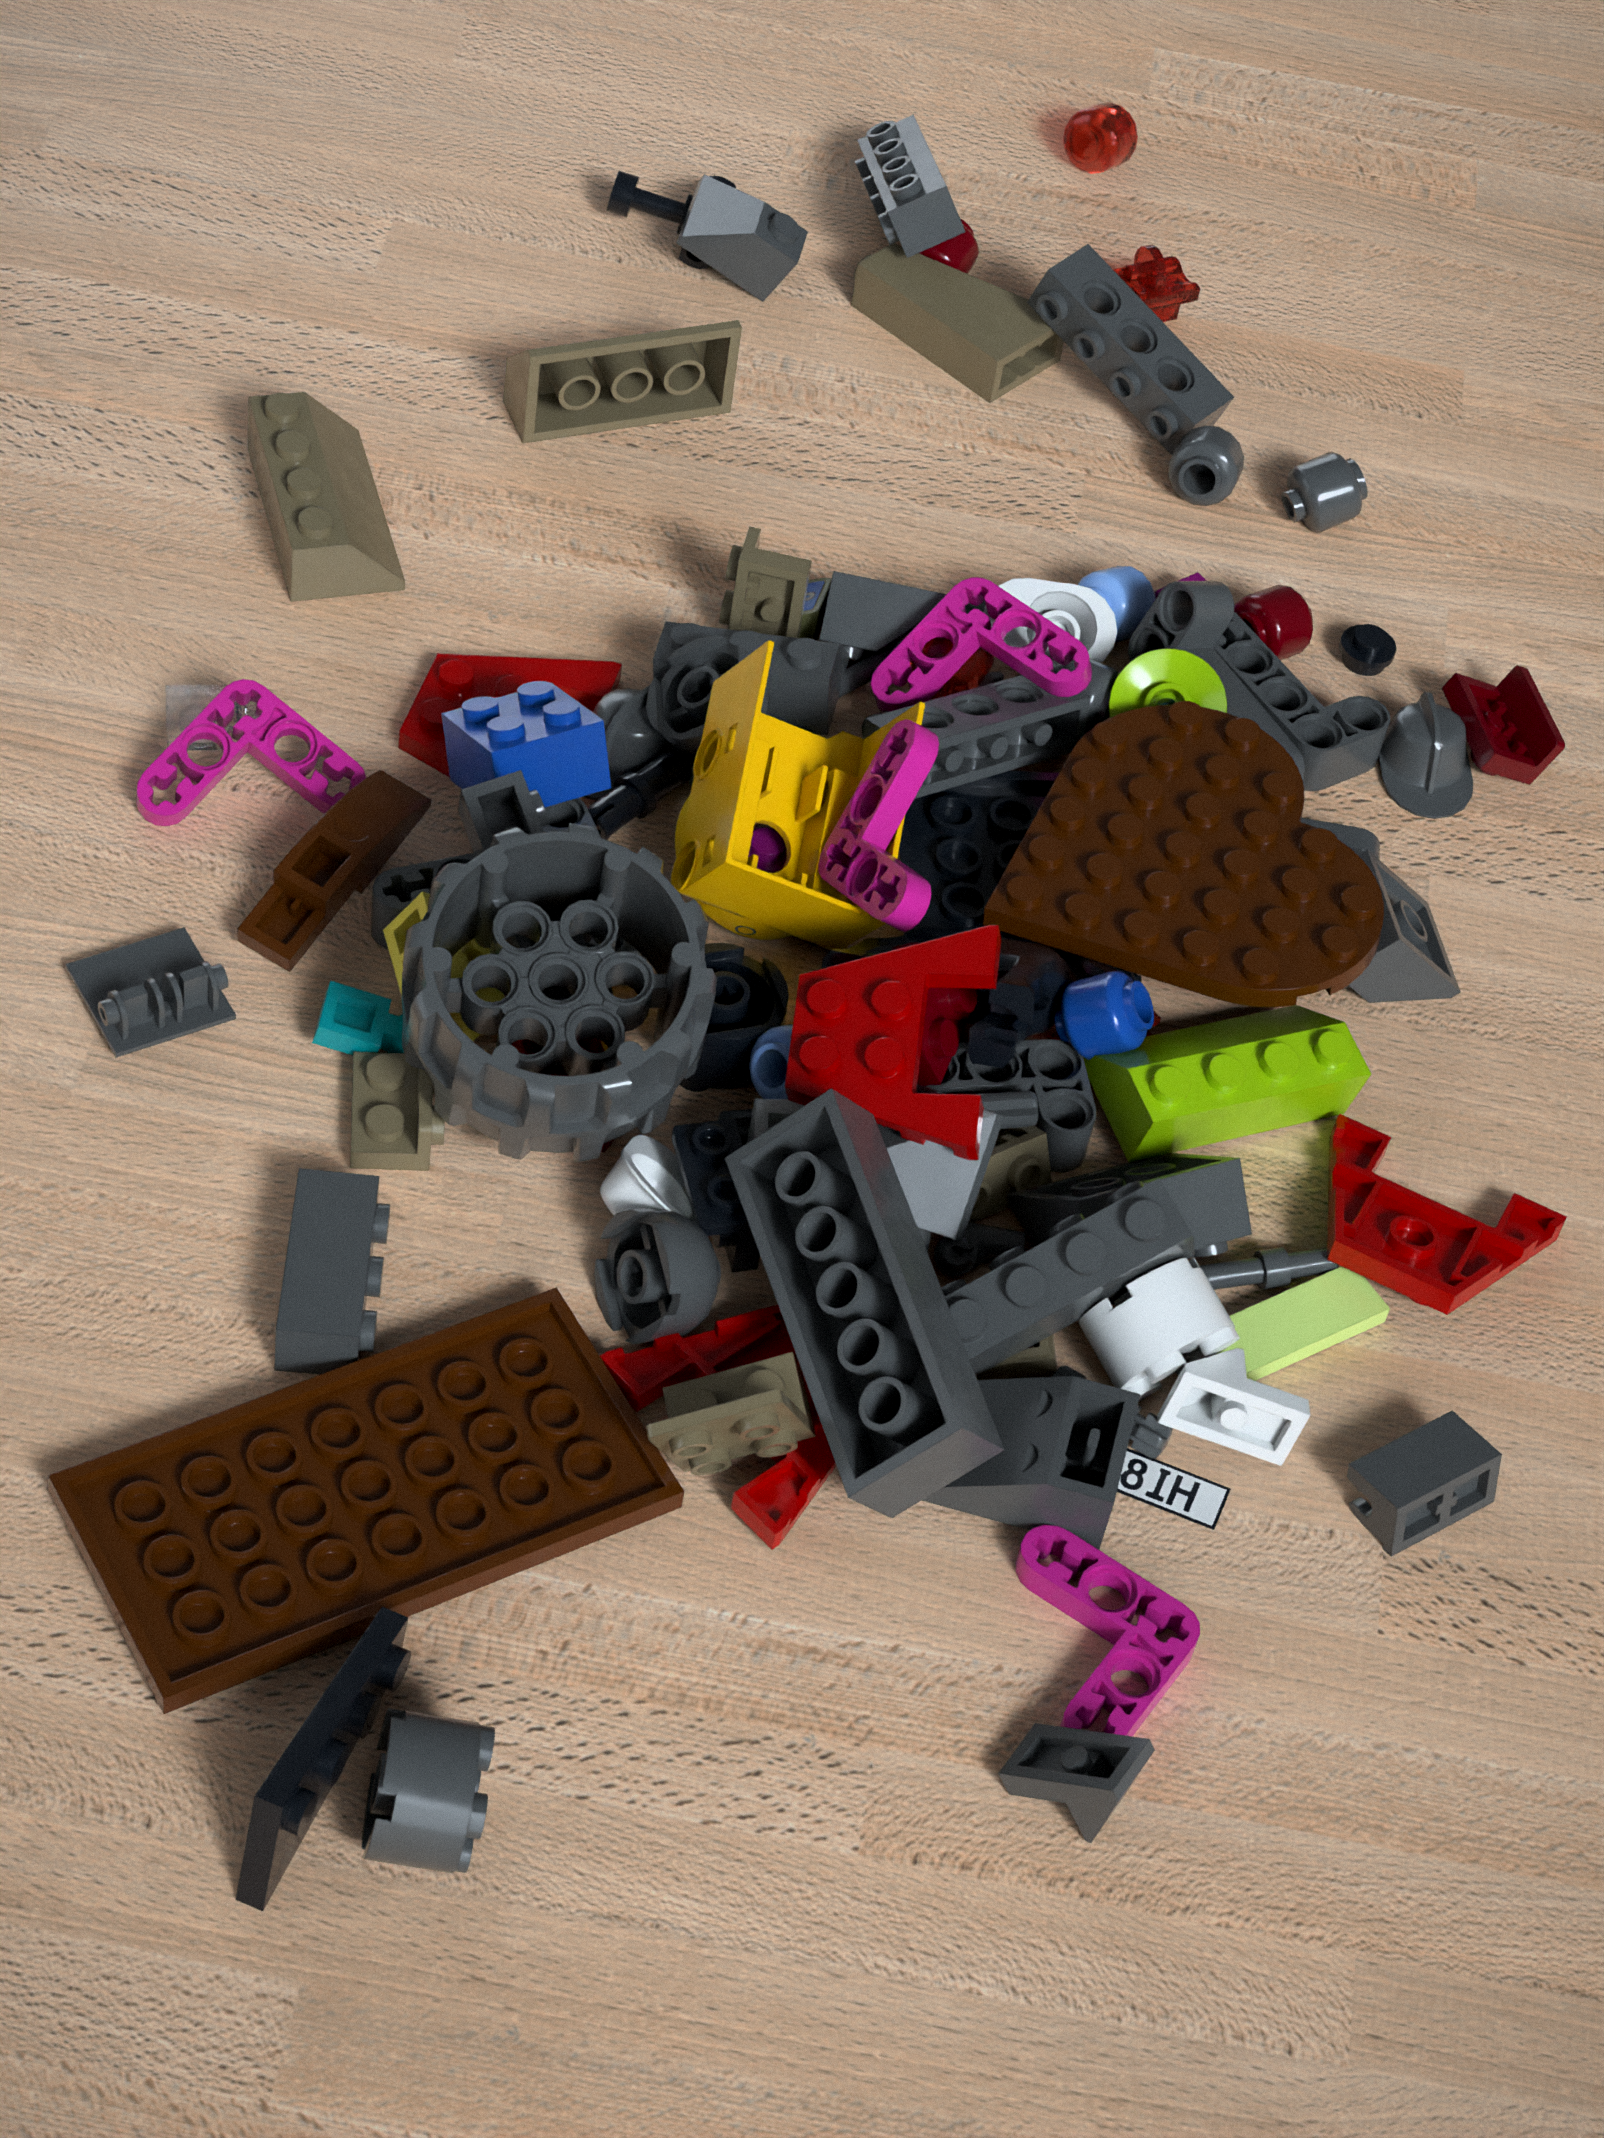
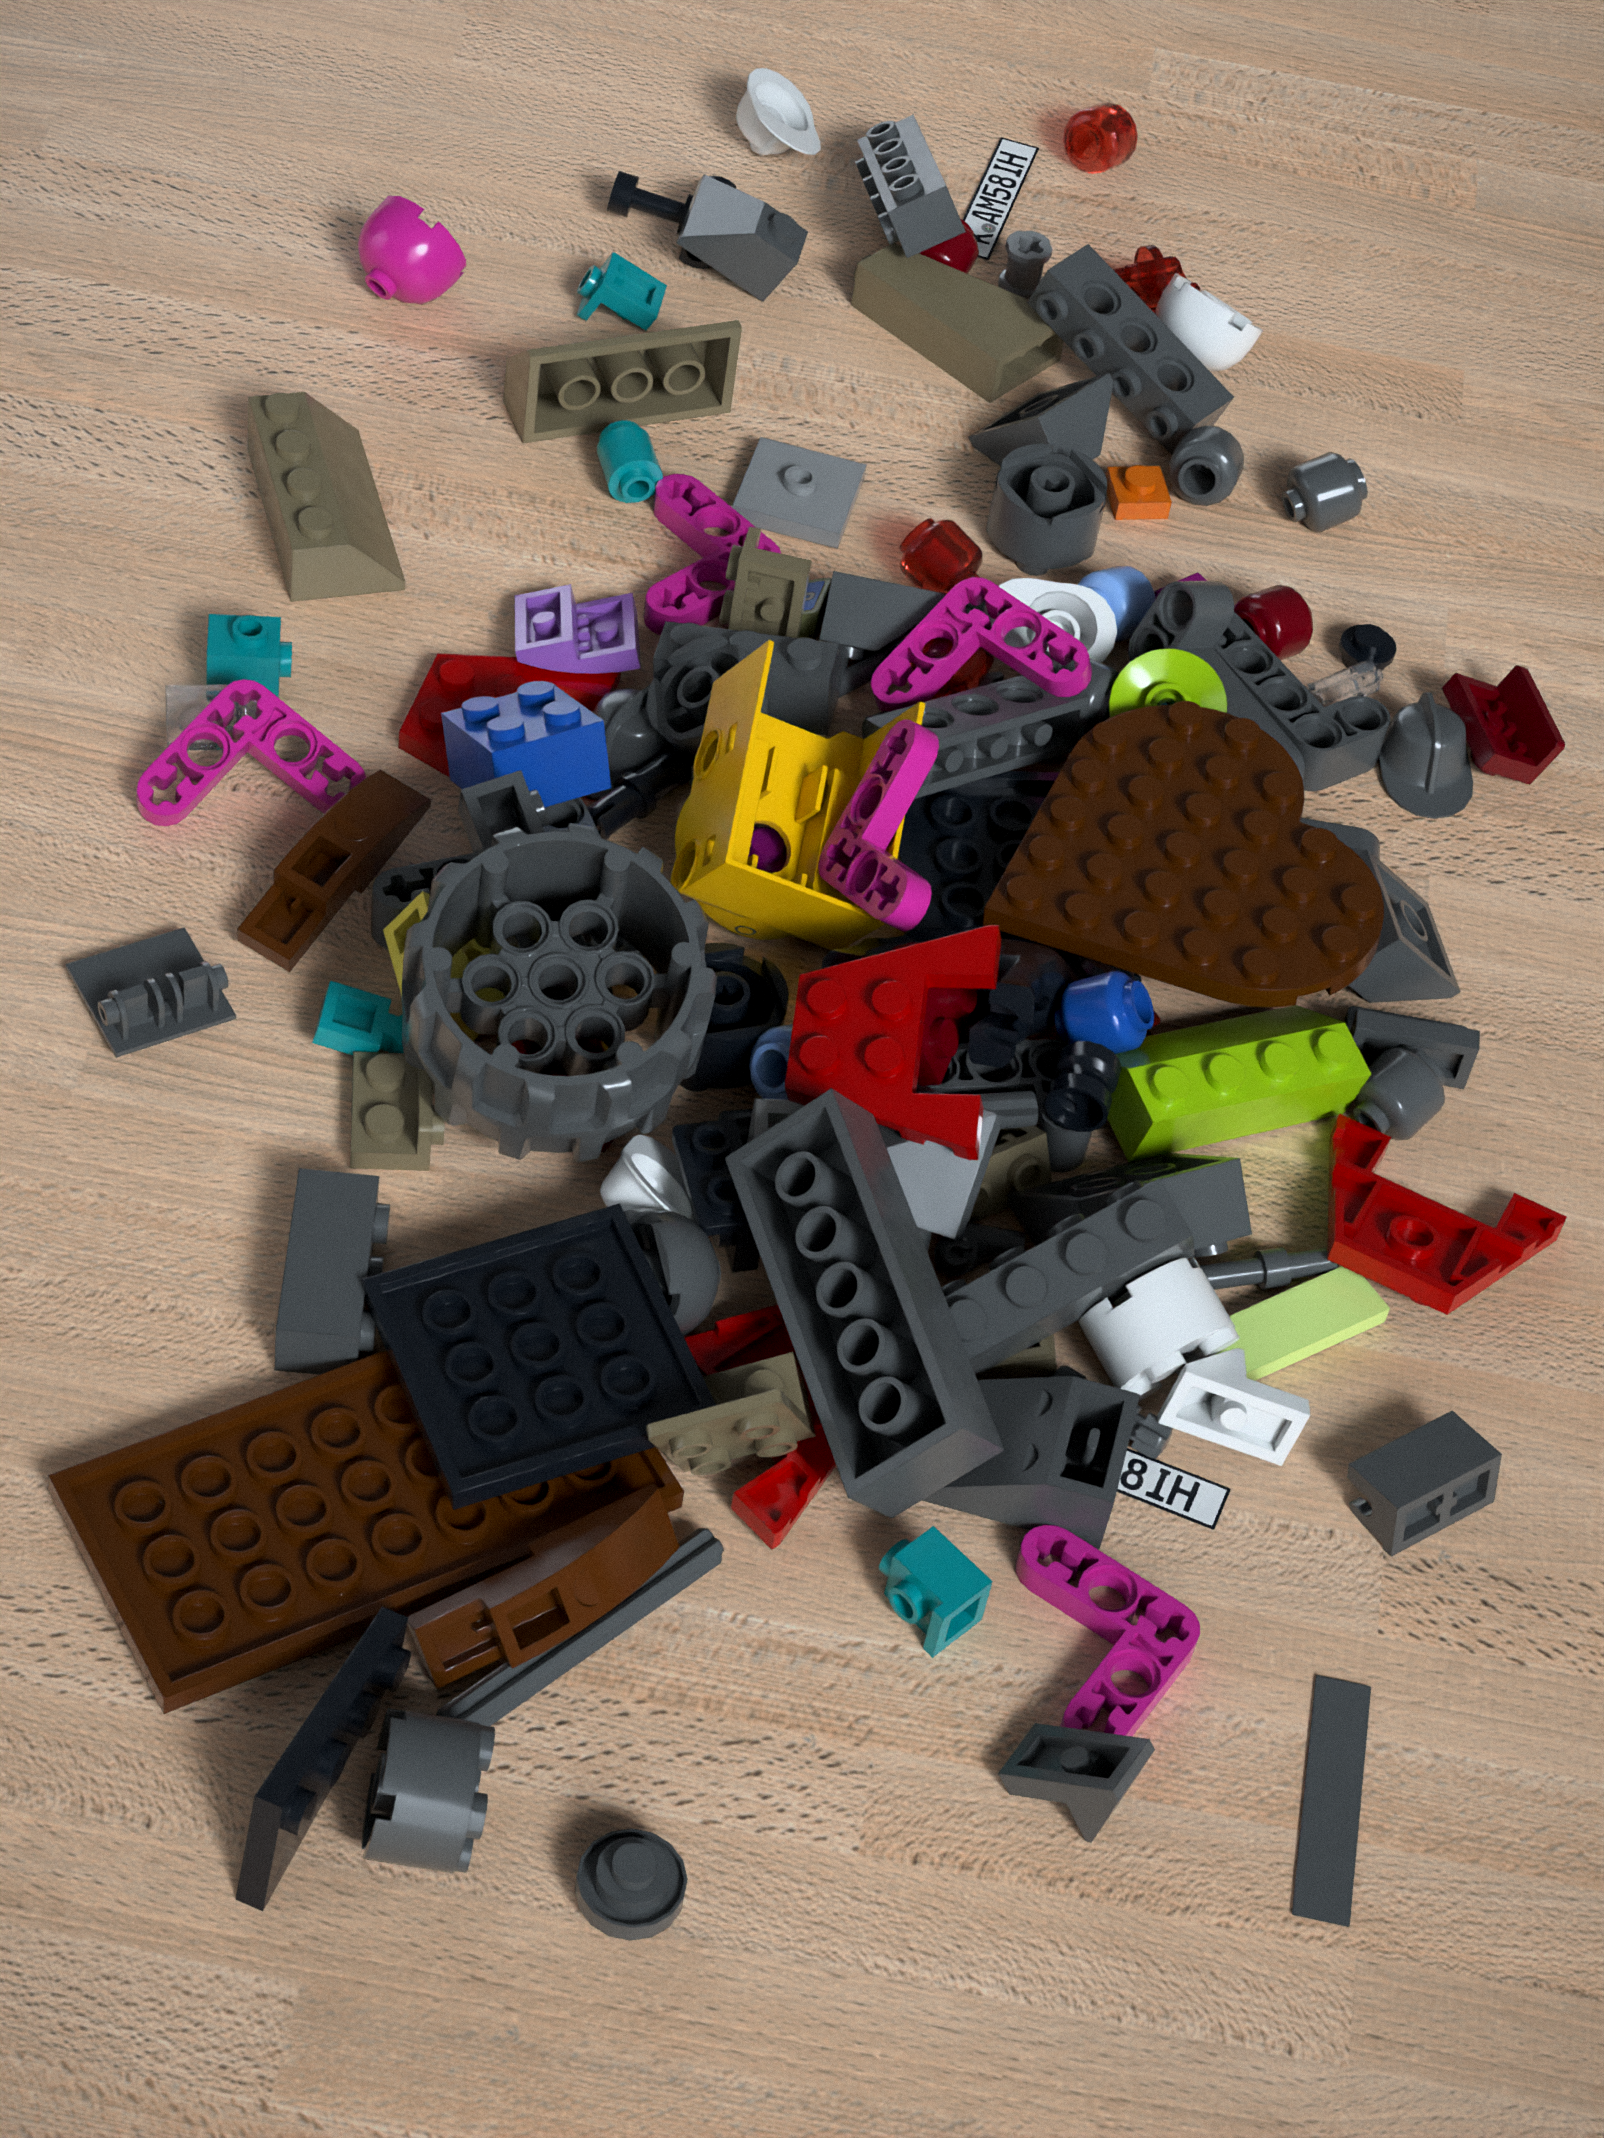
none -> teal brick [206,614,292,699]
none -> dark pink cylinder [358,195,466,304]
none -> black plate [362,1203,716,1510]
none -> reddish brown slope [407,1483,679,1689]
none -> dark grey axle [436,1528,724,1726]
none -> medium lavender slope [514,584,641,674]
none -> dark grey plate [575,1828,688,1941]
none -> teal bracket [577,252,667,331]
none -> teal brick [597,420,663,503]
none -> dark pink beam [643,474,781,635]
none -> light grey plate [732,437,867,549]
none -> white piece [736,68,821,156]
none -> teal brick [879,1526,993,1658]
none -> clear red head [899,518,983,594]
none -> sticker [963,137,1039,260]
none -> dark grey slope [969,373,1114,466]
none -> dark grey brick [986,444,1107,576]
none -> light grey bush [998,231,1052,300]
none -> black wheel [1045,1041,1122,1132]
none -> orange plate [1105,465,1172,520]
none -> white cylinder [1155,273,1263,372]
none -> dark grey sticker [1292,1675,1371,1927]
none -> clear axle [1305,660,1383,707]
none -> dark grey panel [1345,1006,1480,1089]
none -> dark grey head [1353,1048,1445,1141]

